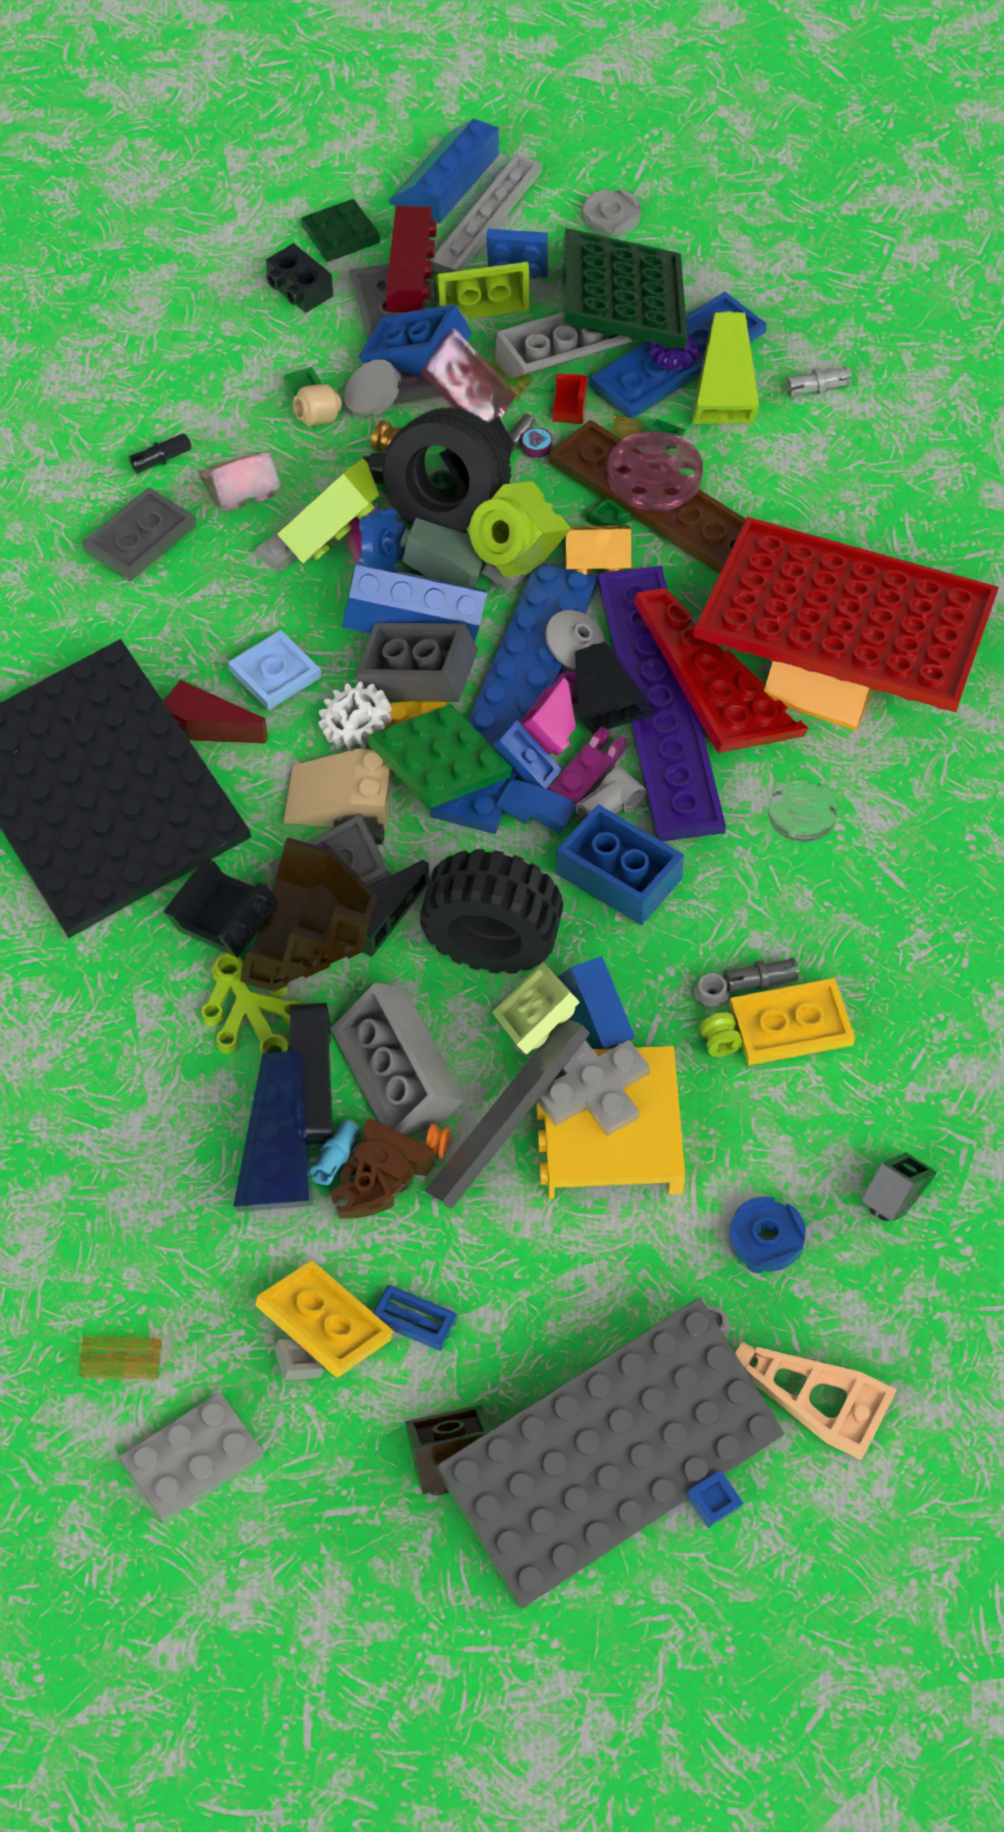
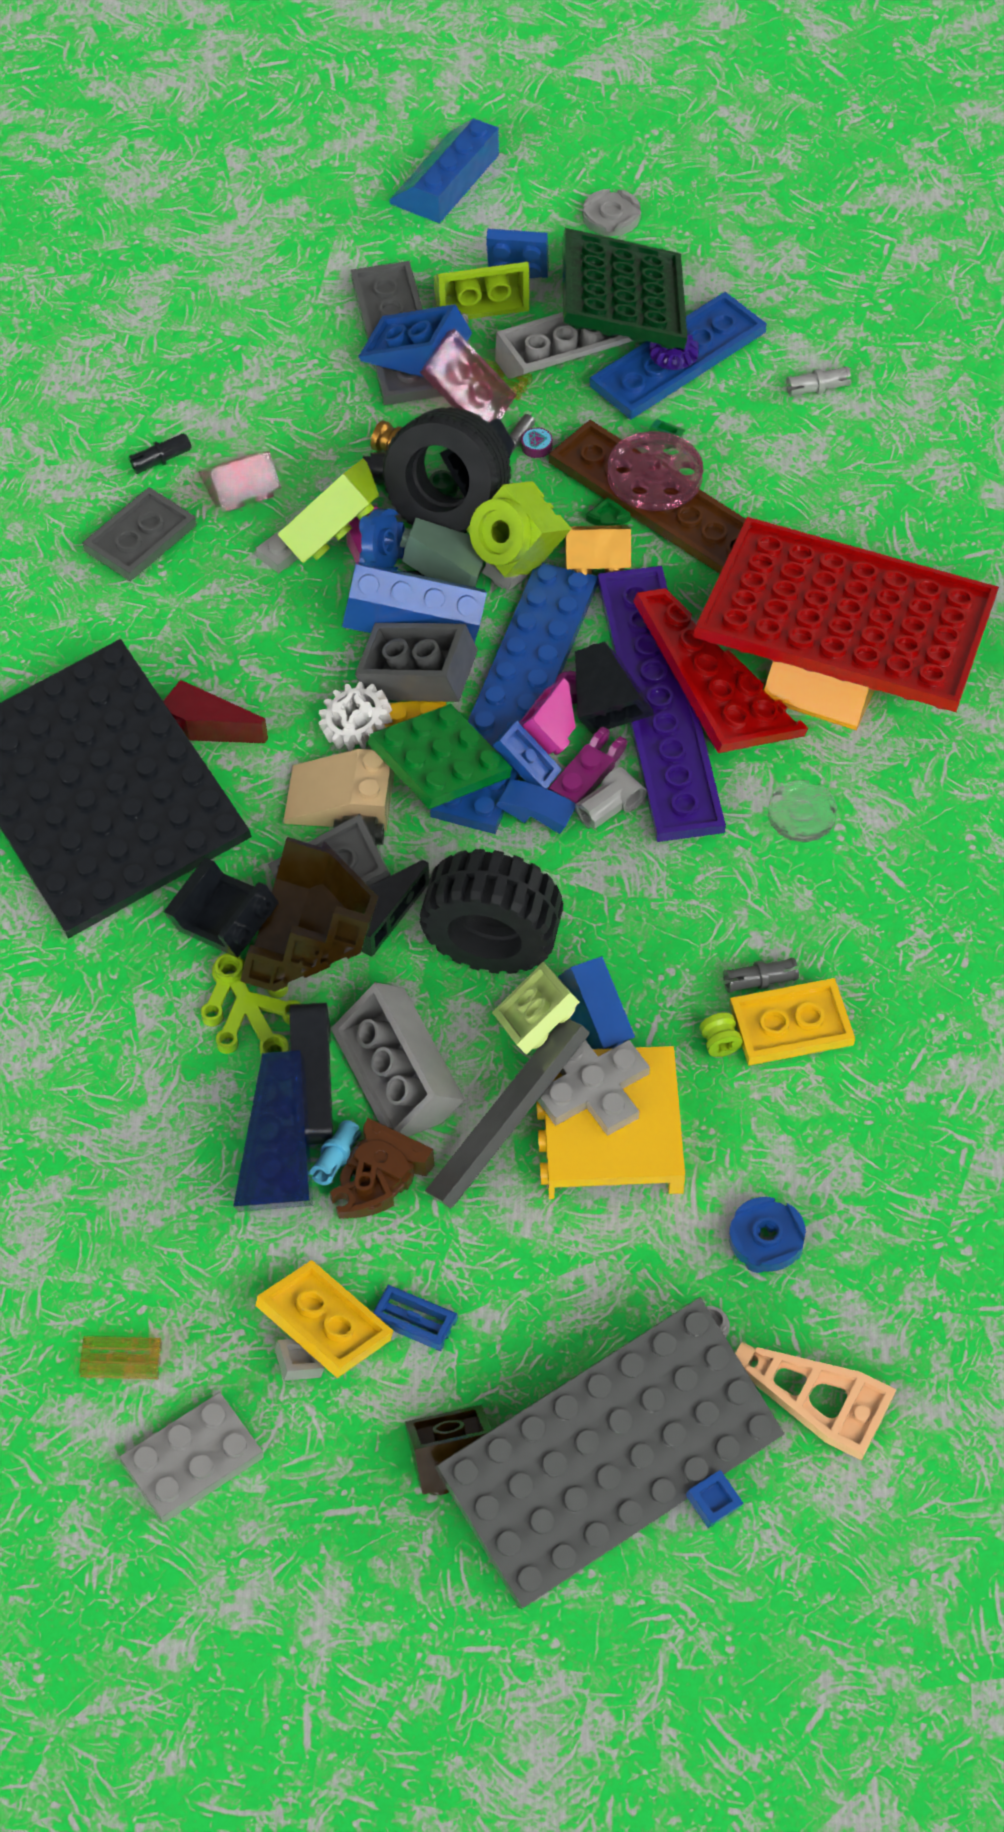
light blue plate [228,630,322,711] -> none
black brick [266,243,333,313] -> none
green plate [283,366,322,399] -> none
tan head [293,384,341,427] -> none
dark green plate [301,199,380,262] -> none
light grey tile [344,359,401,418] -> none
dark red brick [386,205,437,312] -> none
orange bush [425,1123,451,1159] -> none
light grey plate [430,154,542,273] -> none
light grey dish [545,610,606,670] -> none
red panel [552,373,587,424] -> none
blue brick [556,804,684,925] -> none
clear yellow tile [613,415,644,449] -> none
lime slope [692,311,759,424] -> none
light grey plate [694,973,730,1008] -> none
slope [861,1152,937,1222] -> none

